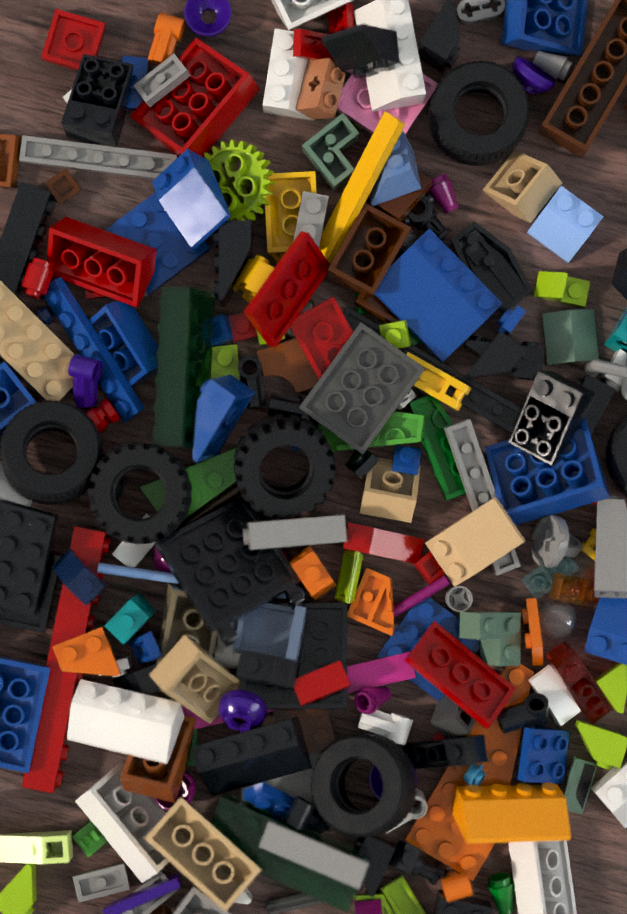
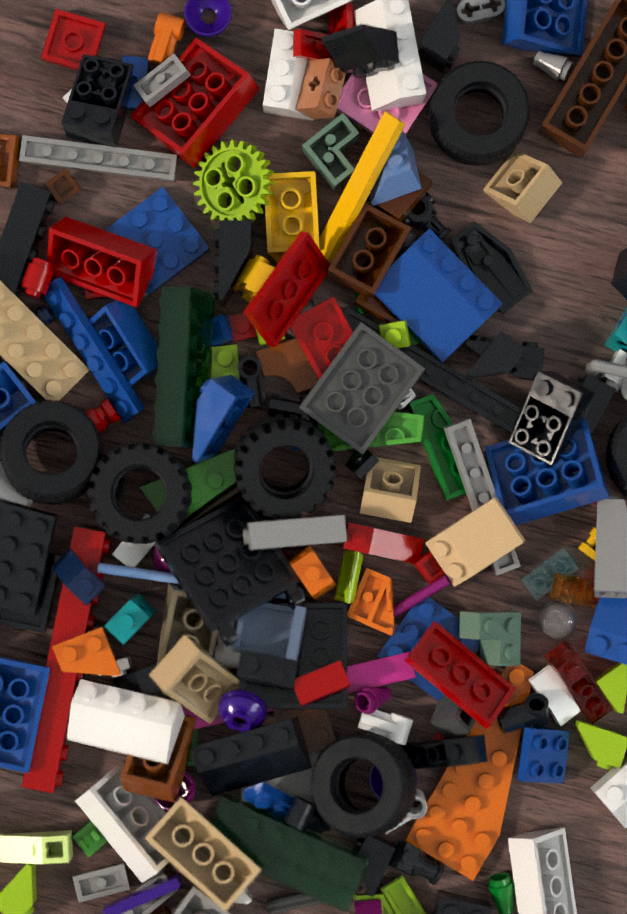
dark purple piece [68,354,103,408] -> none
blue plate [128,631,162,665] -> none
slope [152,149,231,249] -> none
light grey tile [259,821,370,889] -> none
light grey plate [293,191,329,247] -> none
blue plate [391,444,421,475] -> none
yellow plate [406,352,472,411] -> none
magenta cone [428,173,459,214] -> none
orange piece [441,870,473,903] -> none
light grey wheel [445,585,473,612] -> none
light orange slope [453,782,571,844] -> none
dark azure plate [463,764,486,786] -> none
blue plate [496,305,526,336] -> none
dark purple piece [512,56,555,95] -> none
orange wing [521,598,543,667] -> none
light blue slope [527,186,604,263] -> none
light grey tile [531,515,583,568] -> none
lime slope [533,271,591,308] -> none
sand green slope [542,309,599,365] -> none
sand green slope [562,756,598,814] -> none

